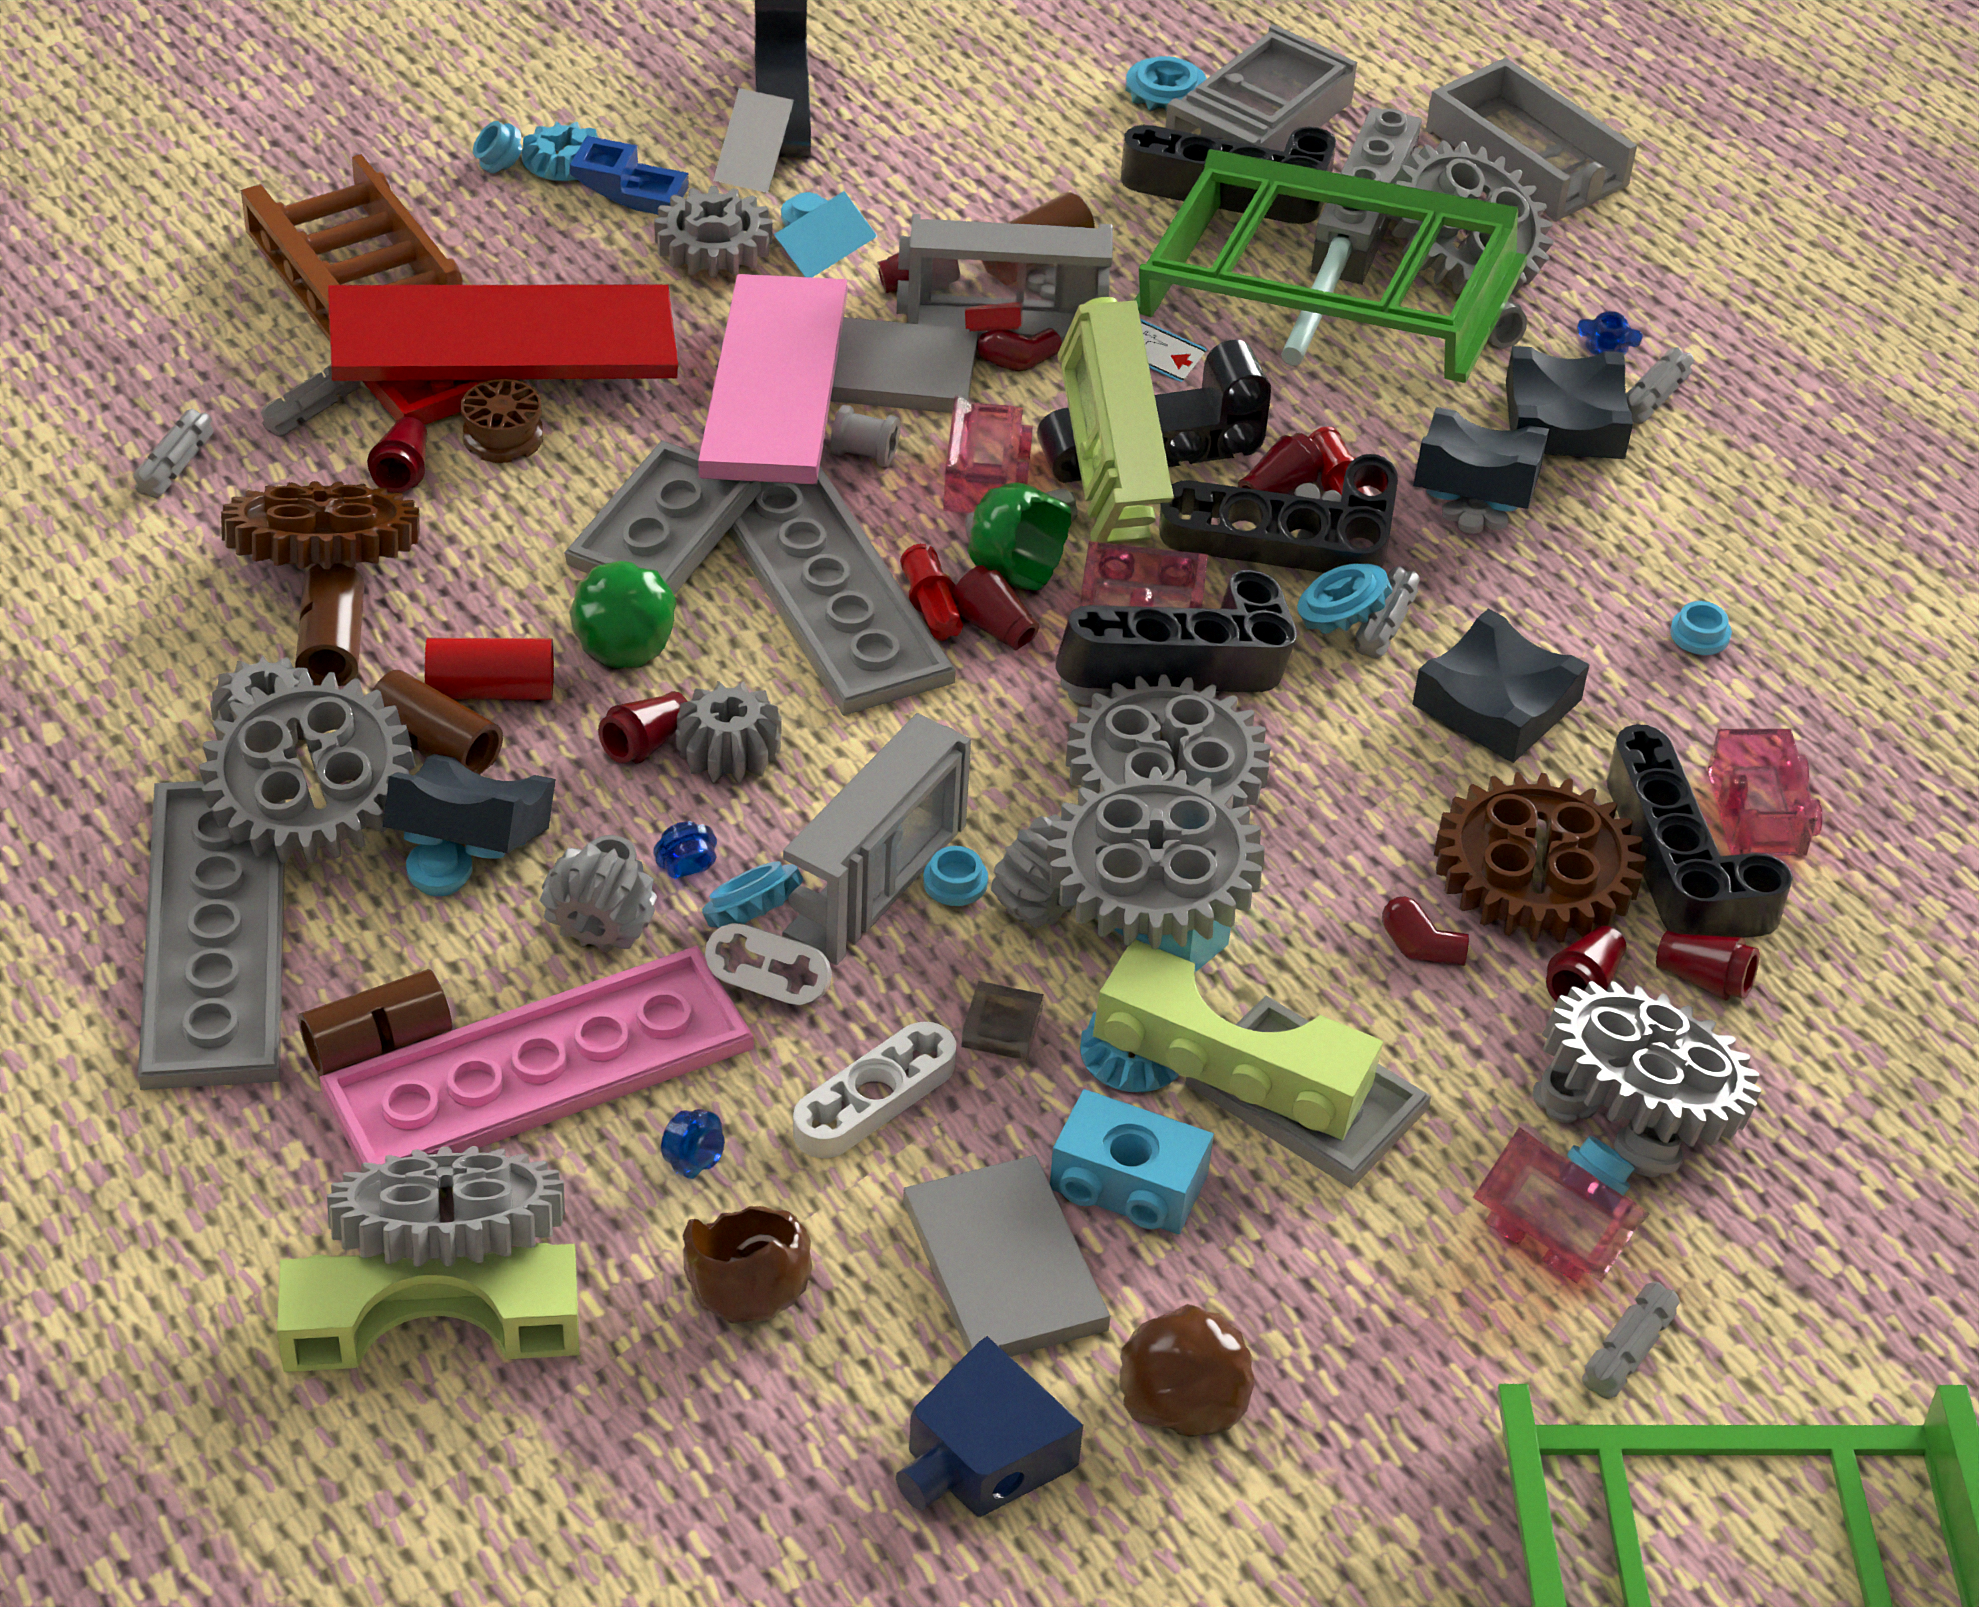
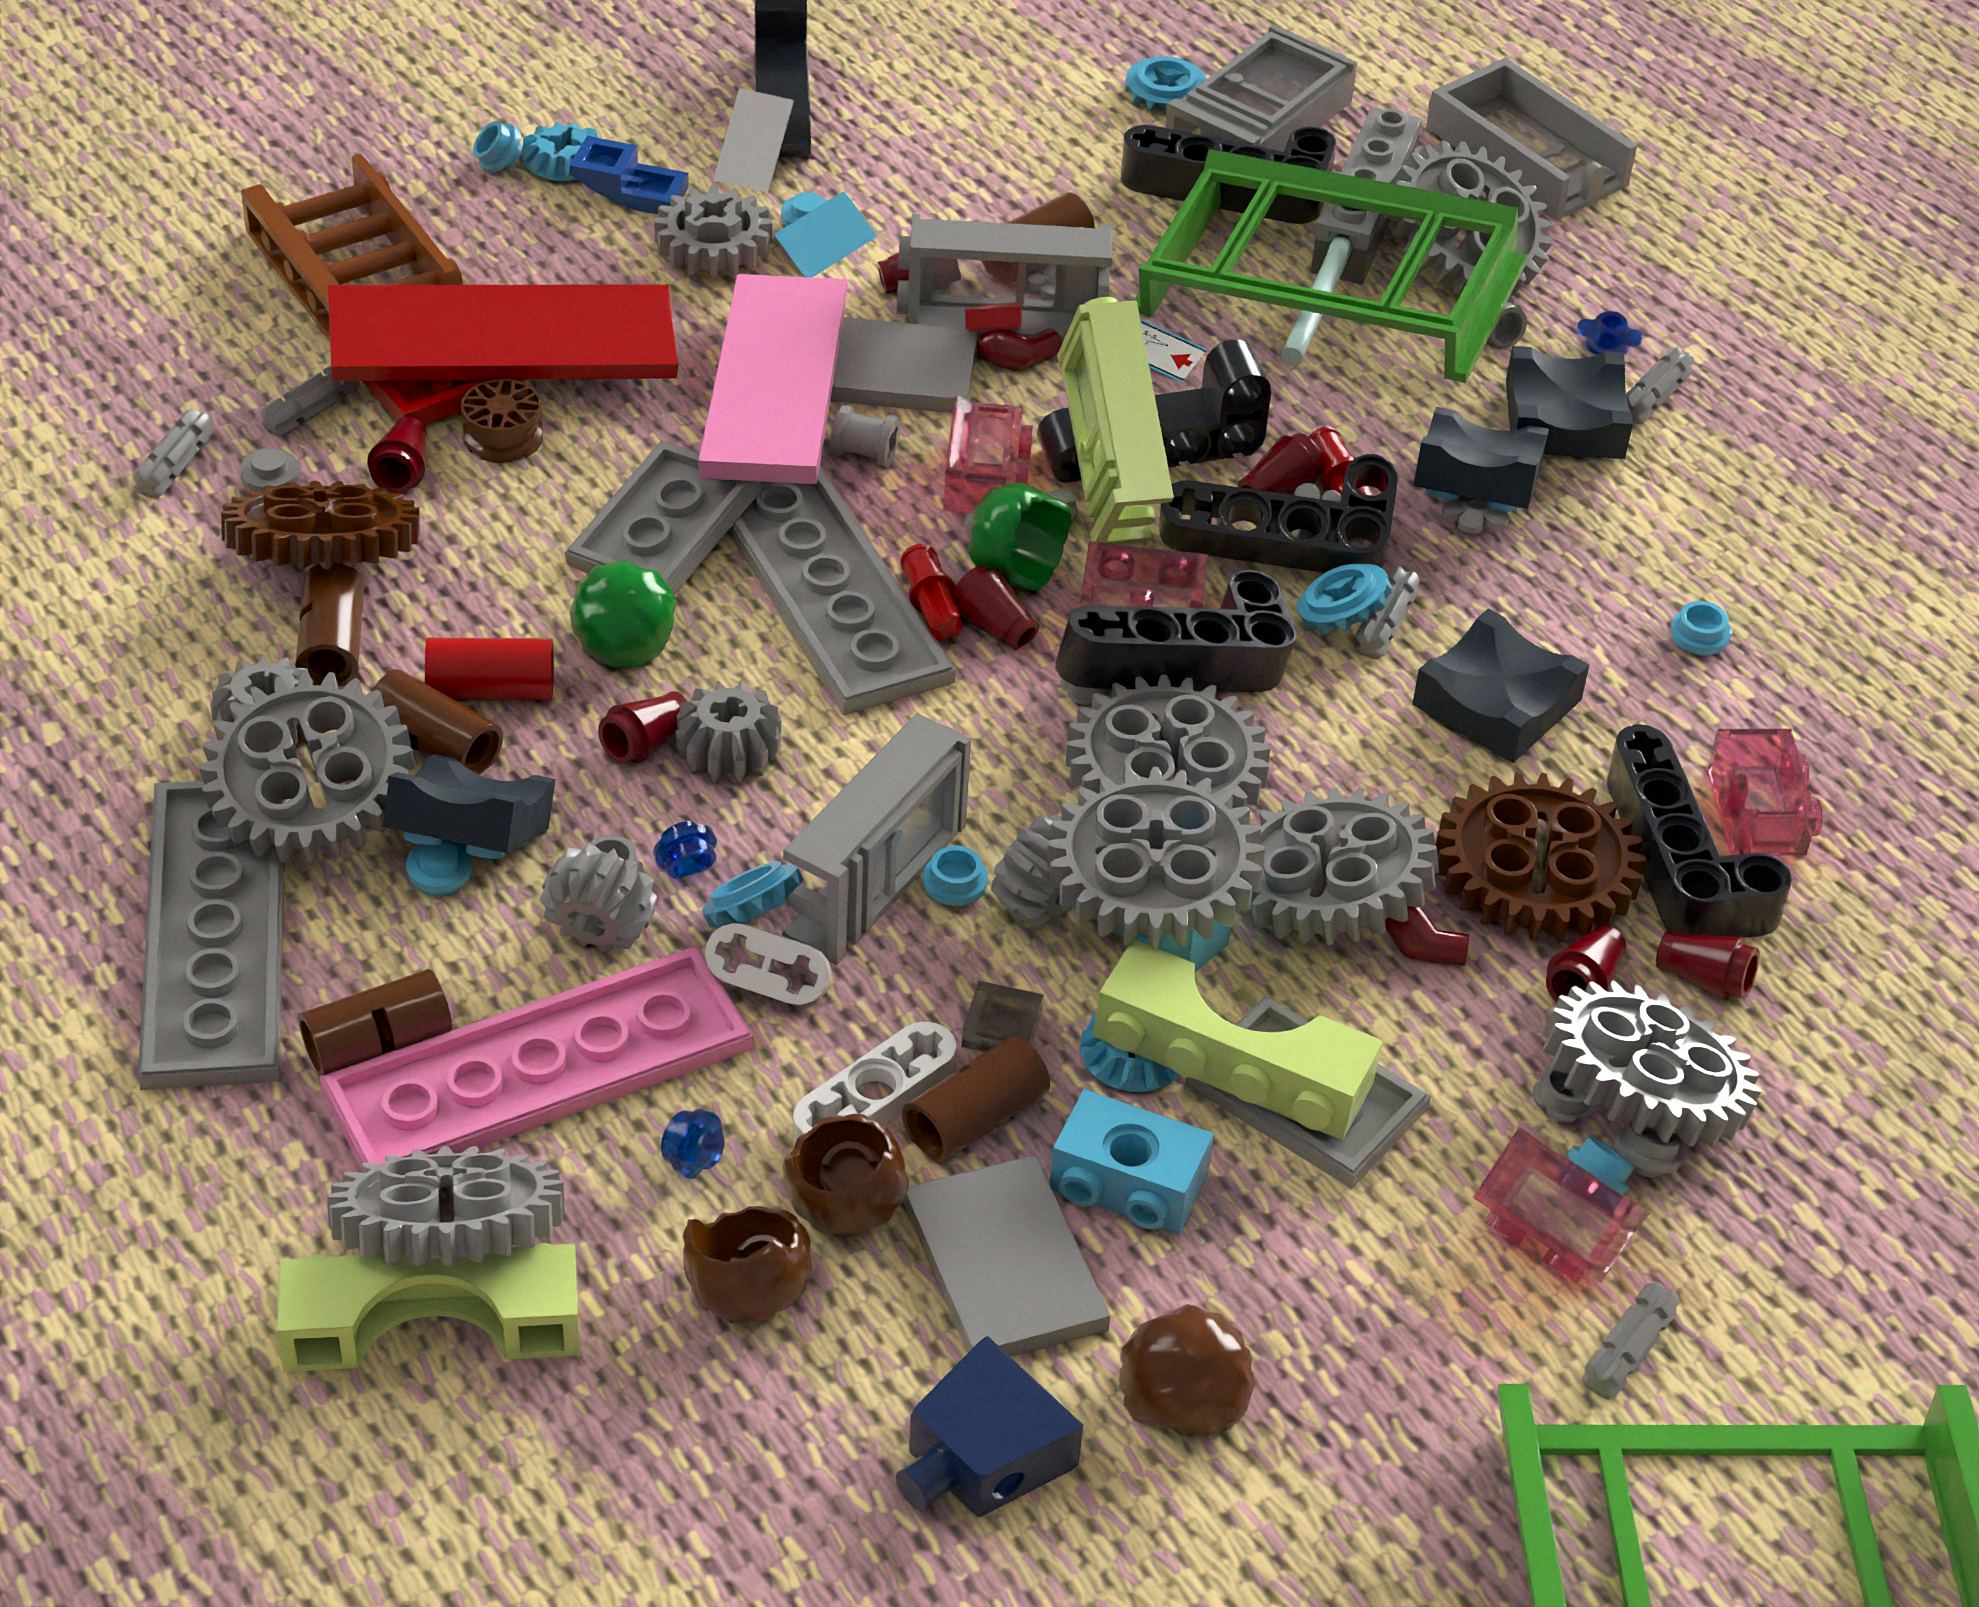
none -> light grey plate [240,448,300,492]
none -> reddish brown hair [783,1113,909,1237]
none -> reddish brown pin [902,1035,1050,1164]
none -> light grey gear [1239,788,1439,945]

